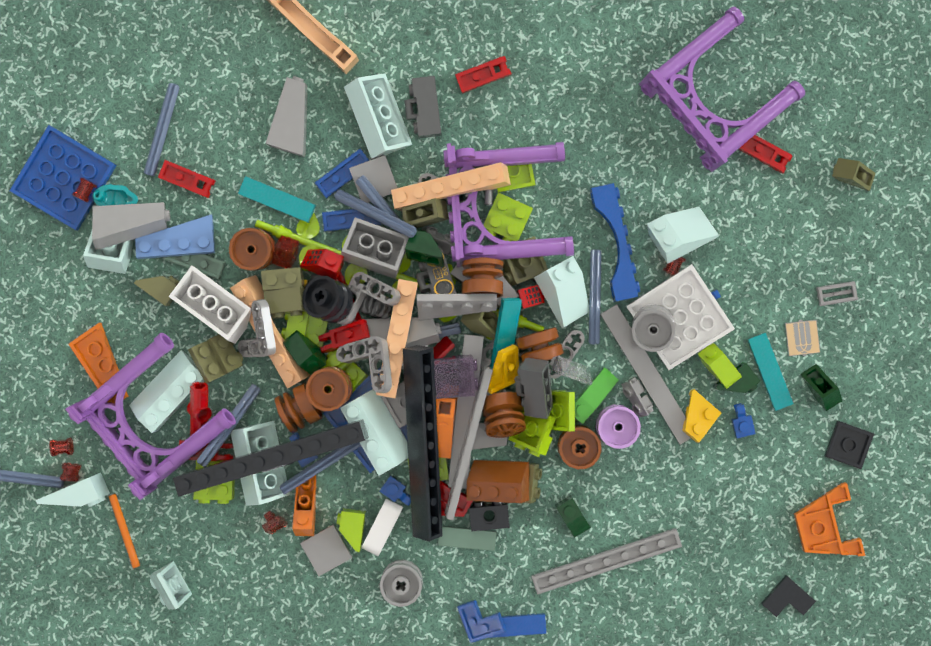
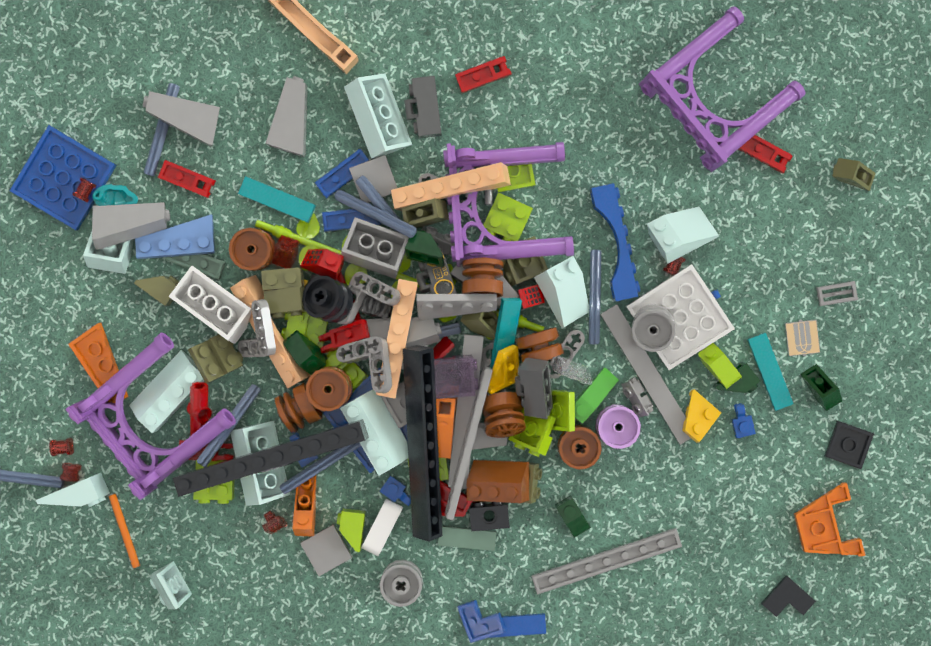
none -> light grey slope [143,91,220,147]

